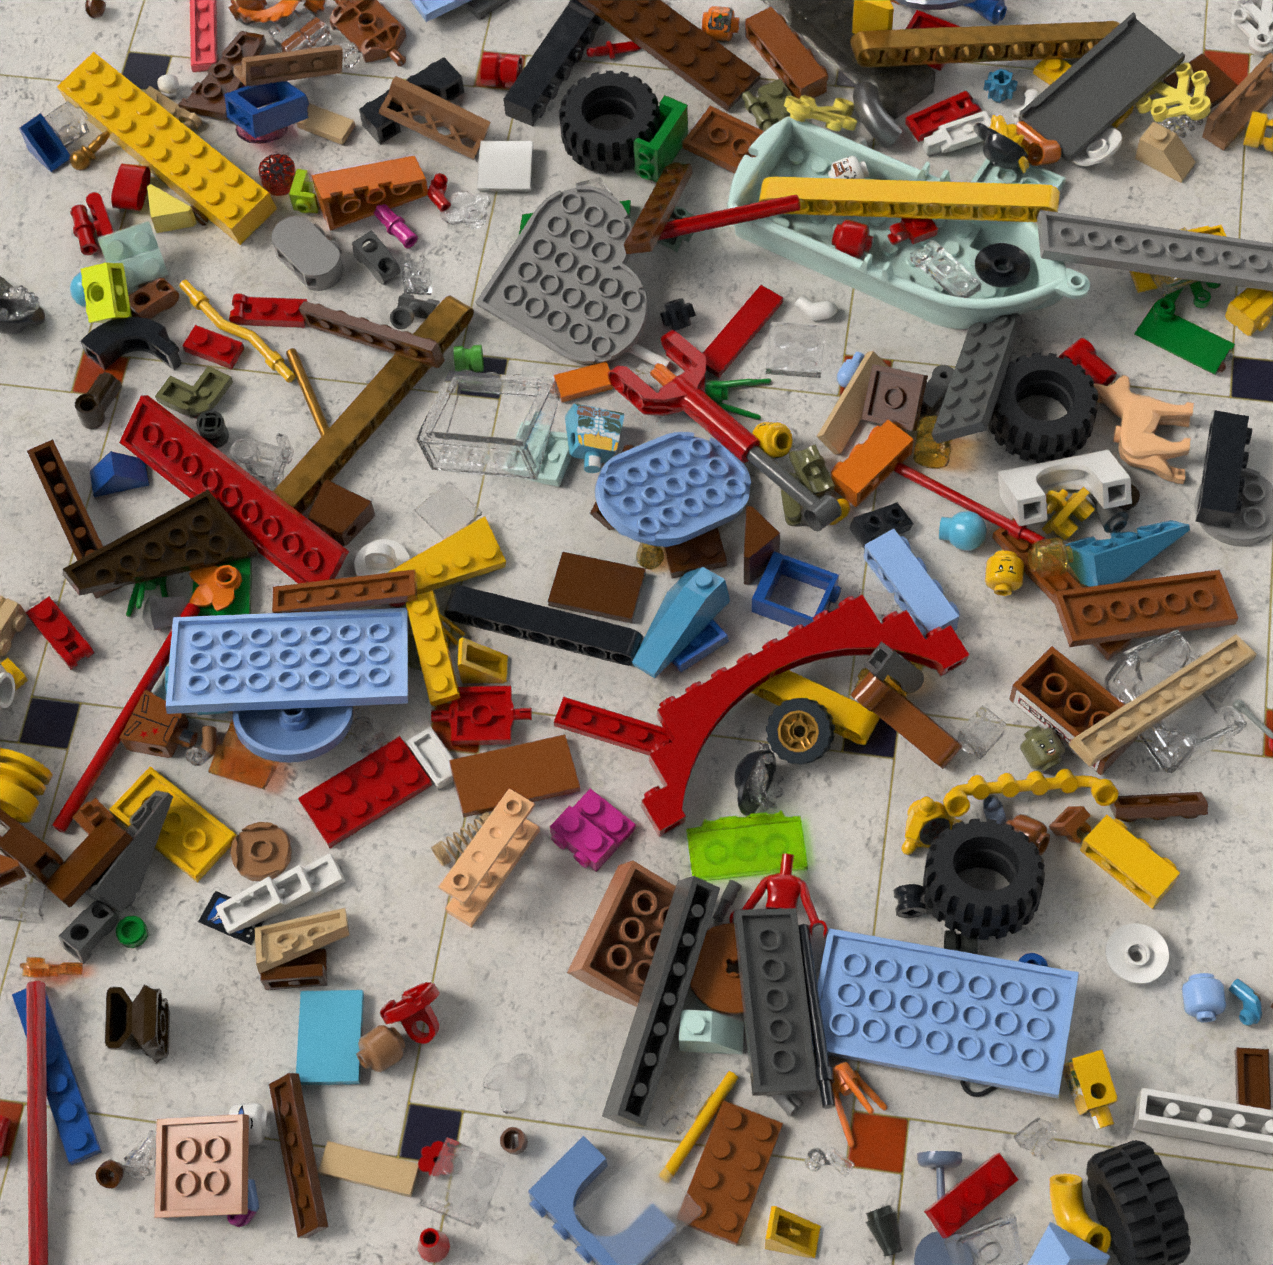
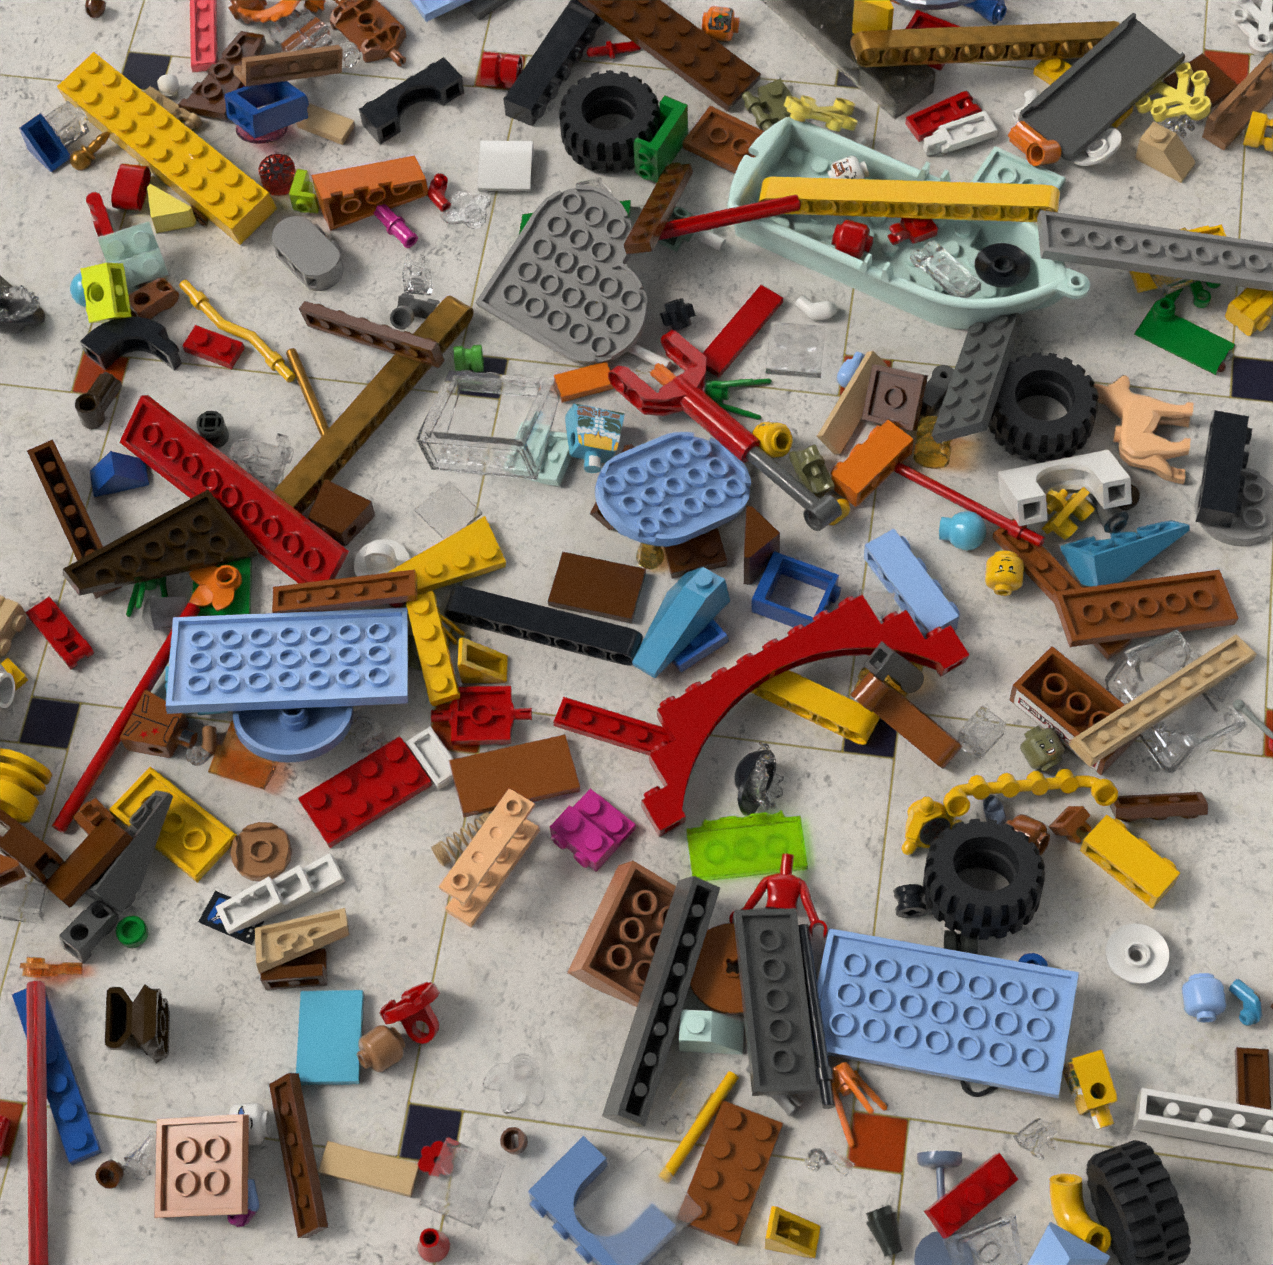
red pin [70,204,98,255] -> none
olive plate [155,366,233,416] -> none
red plate [229,293,308,328] -> none
dark grey leg [352,230,401,284] -> none
medium nougat fence [379,75,491,160] -> none
dark grey pin [713,880,742,922] -> none
dark orange brick [745,6,829,99] -> none
black wheel [766,698,835,764] -> none
olive bar [781,473,802,526] -> none
black plate [849,502,914,549] -> none
flat silver cylinder [853,82,903,148] -> none
black hair [973,115,1029,174] -> none
dark azure gear [984,69,1017,103] -> none
clear yellow head [1028,538,1073,578] -> none
red piece [1059,338,1117,386] -> none
none -> white arm [697,229,726,251]

